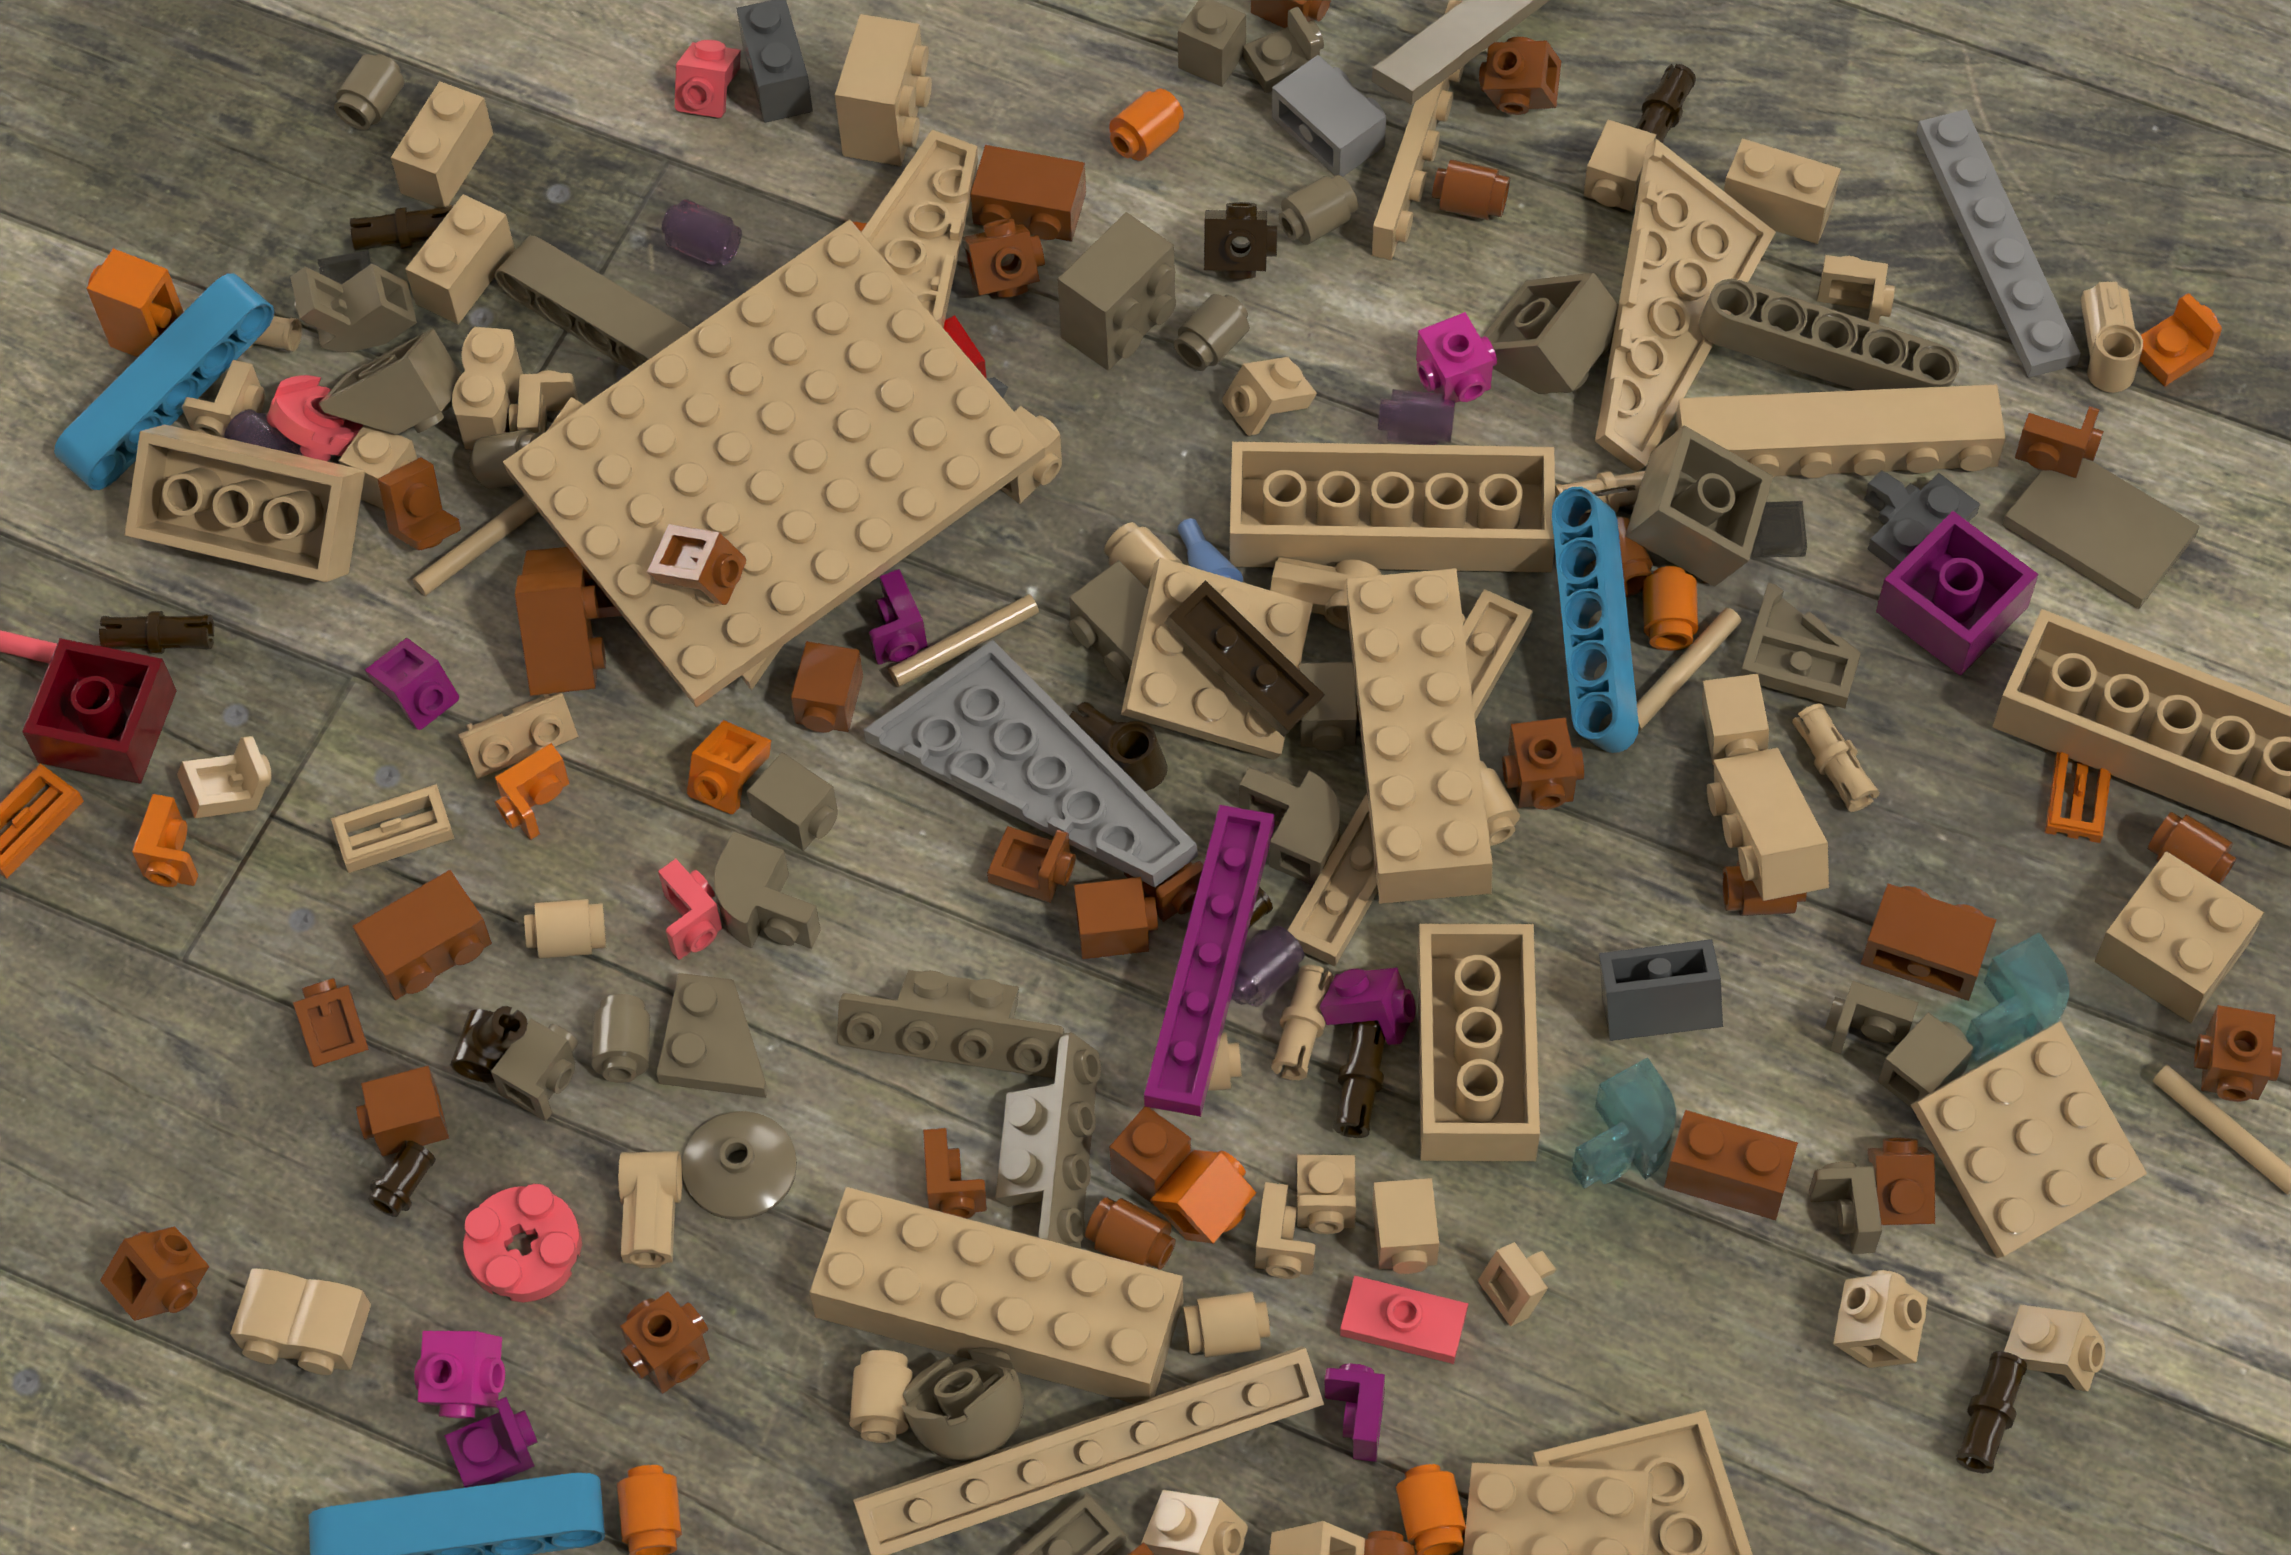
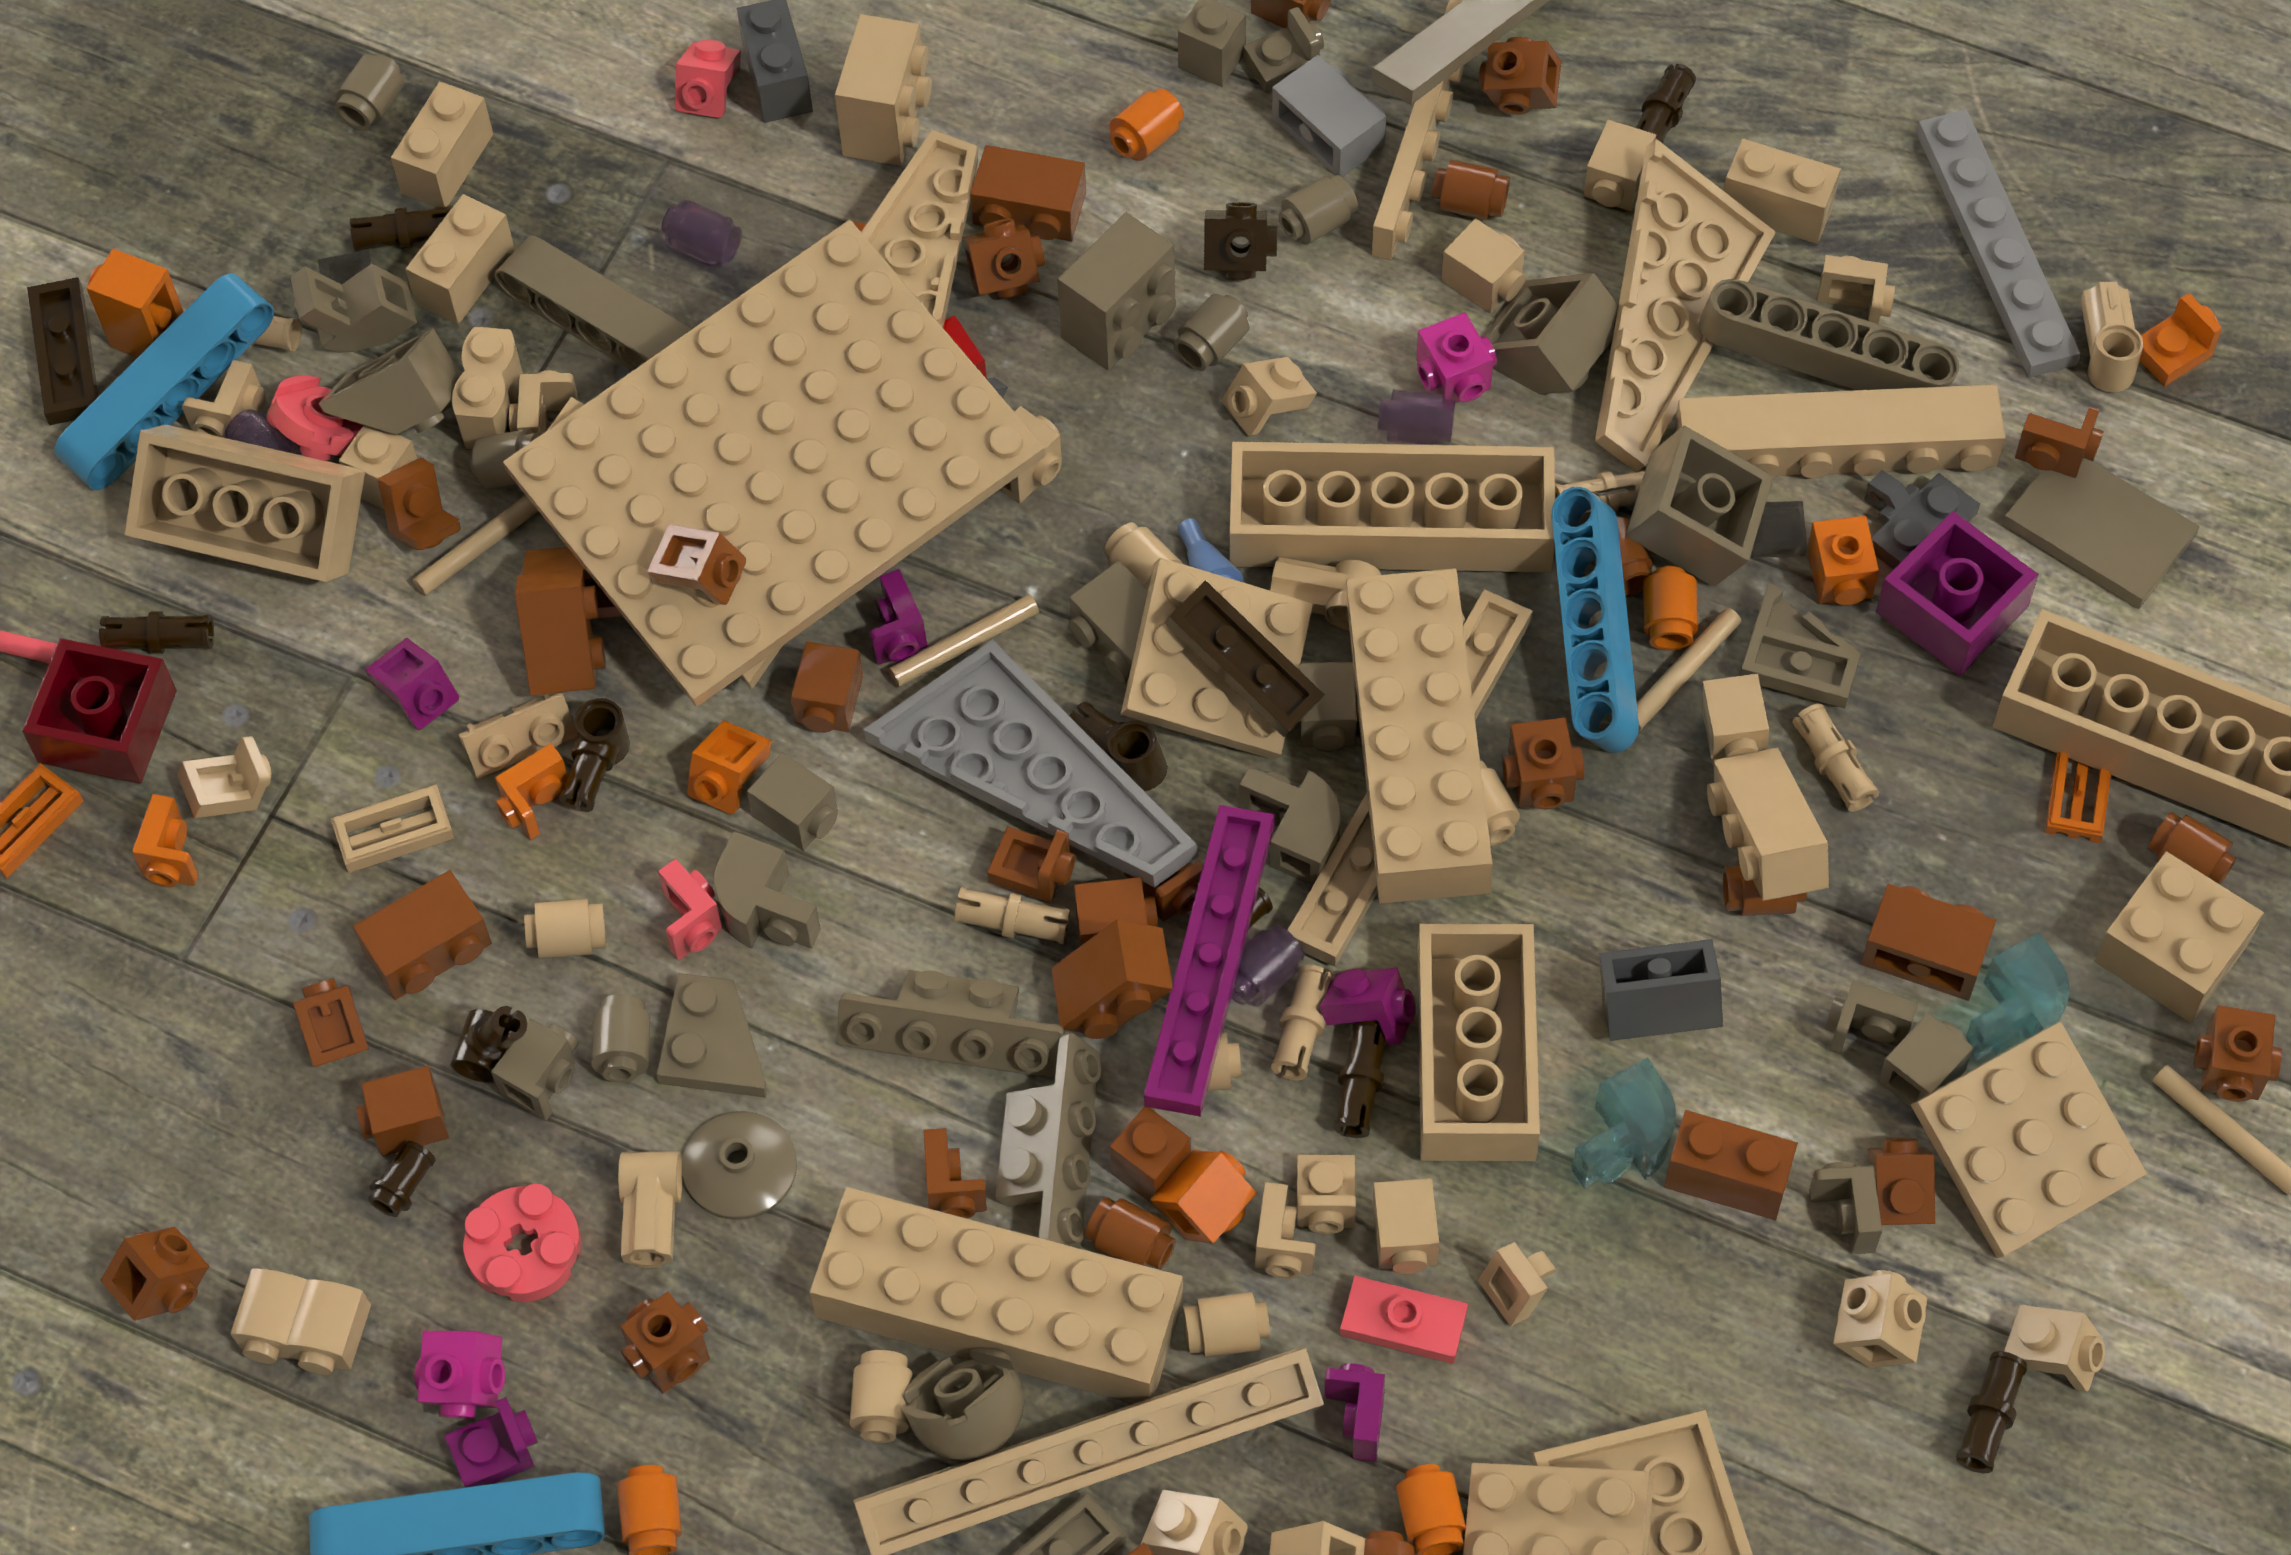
none -> dark brown plate [27,277,99,426]
none -> dark brown pin [559,698,630,812]
none -> tan pin [954,887,1071,944]
none -> dark orange brick [1051,919,1173,1039]
none -> tan brick [1441,218,1525,314]
none -> orange brick [1807,516,1879,605]

